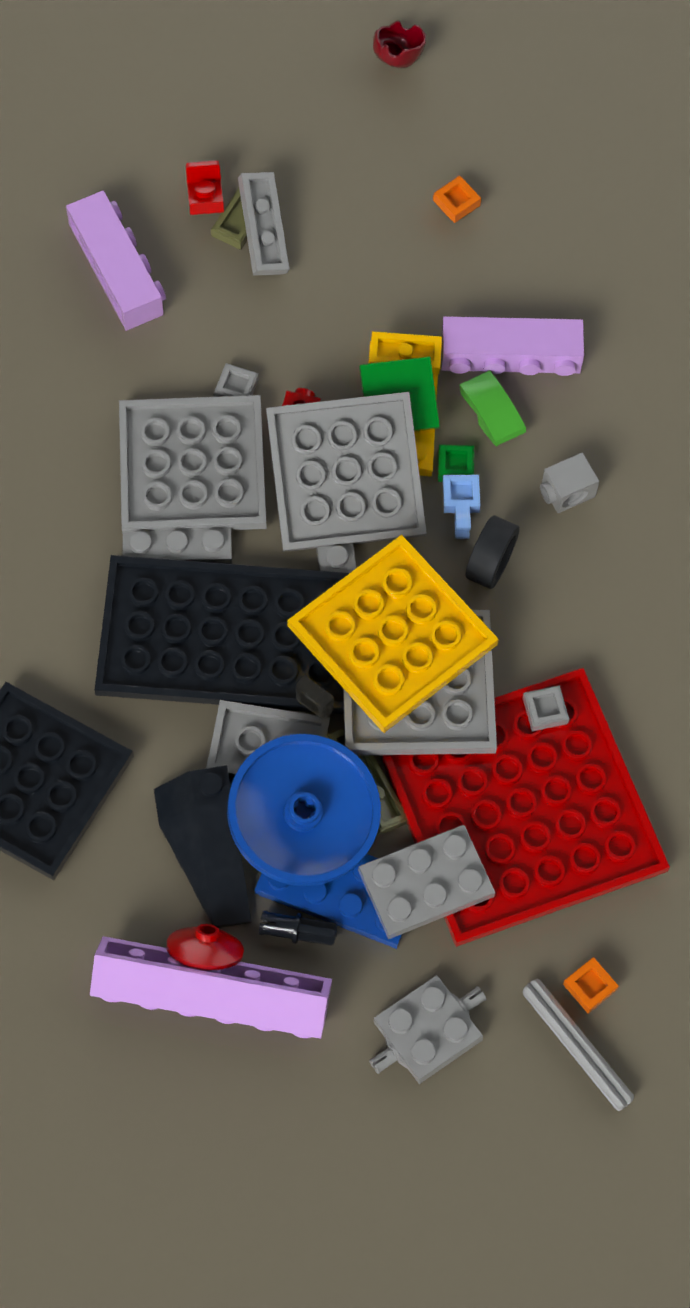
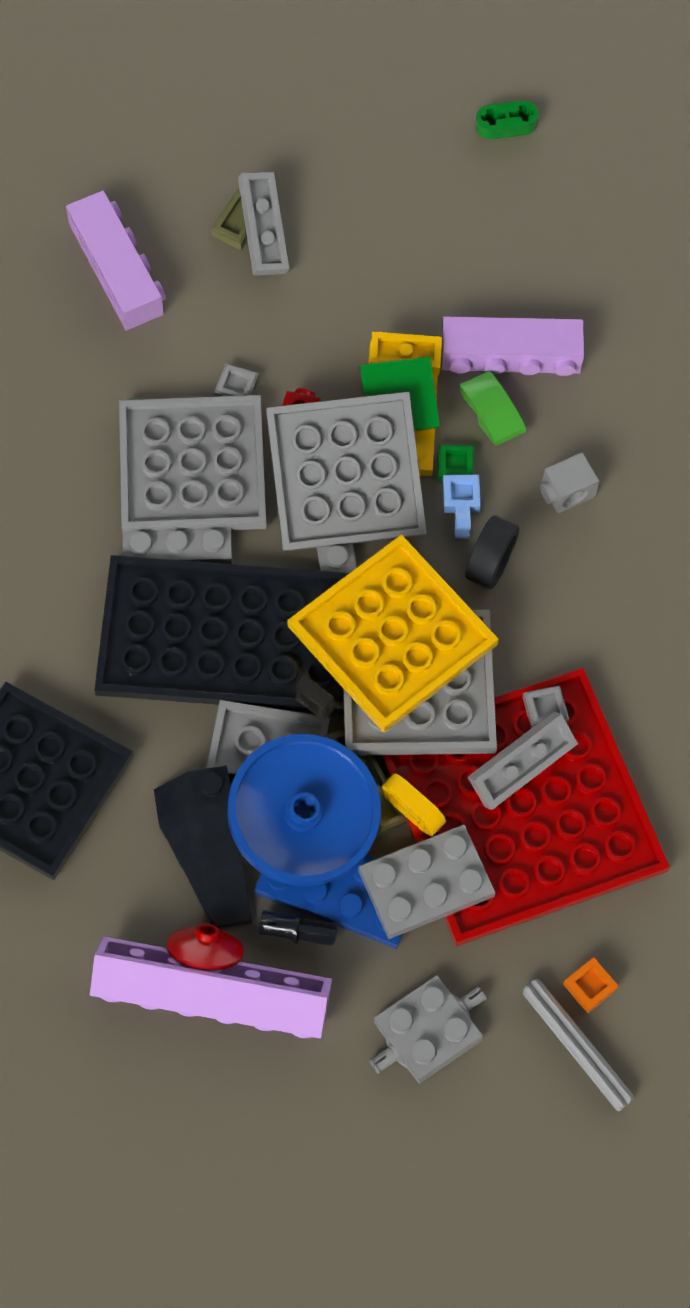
red bracket [186,160,224,215] -> none
dark red hair [373,20,426,68] -> none
orange plate [433,176,481,223] -> none
none -> yellow beam [380,773,446,836]
none -> light grey plate [468,711,578,810]
none -> green beam [475,101,539,139]

